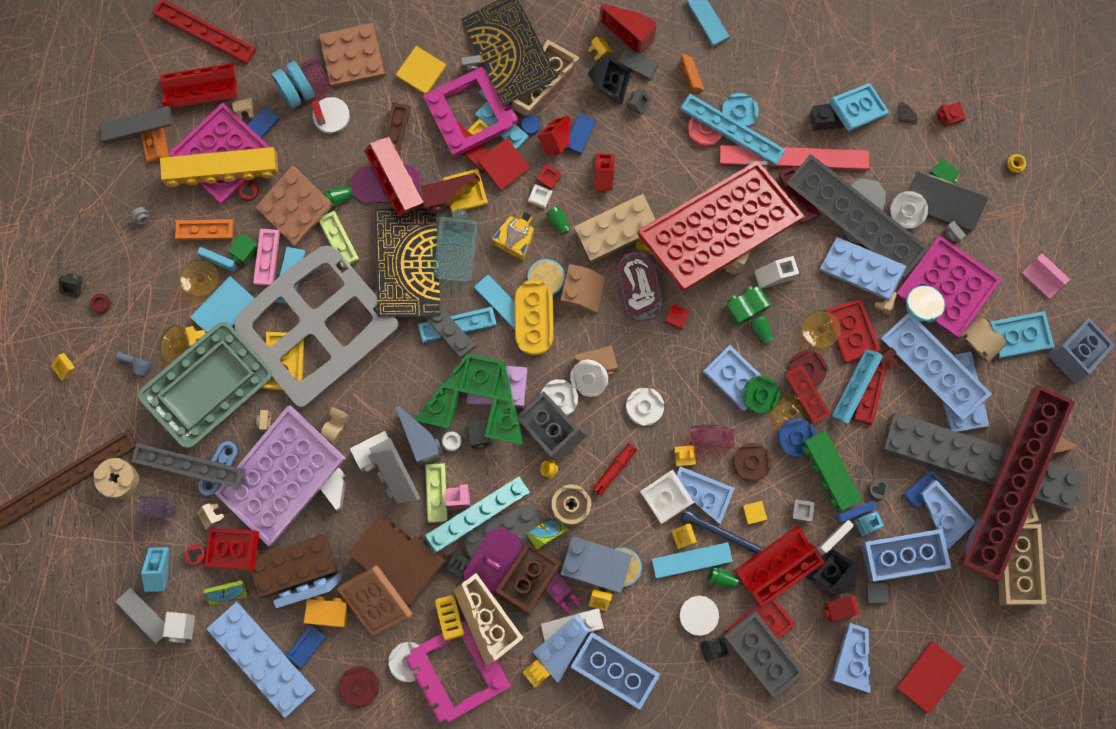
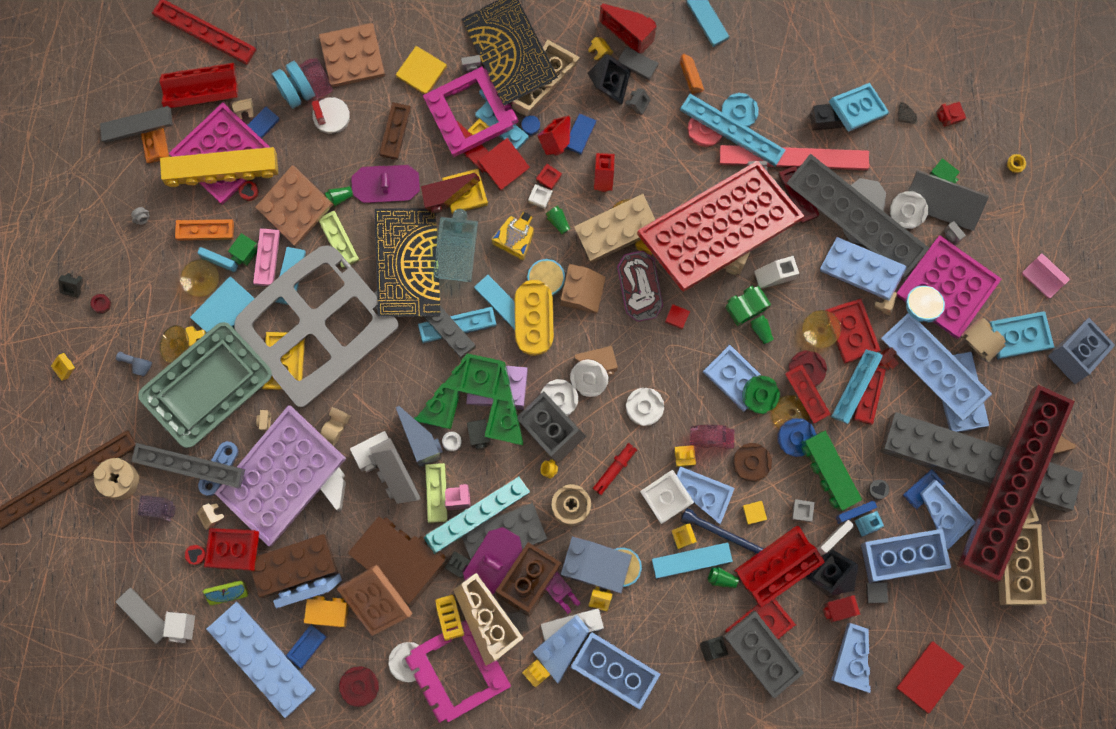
medium azure slope [141,547,169,592] -> none
brick [364,137,424,217] -> none
slope [526,518,569,550] -> none
white tile [679,596,719,636] -> none

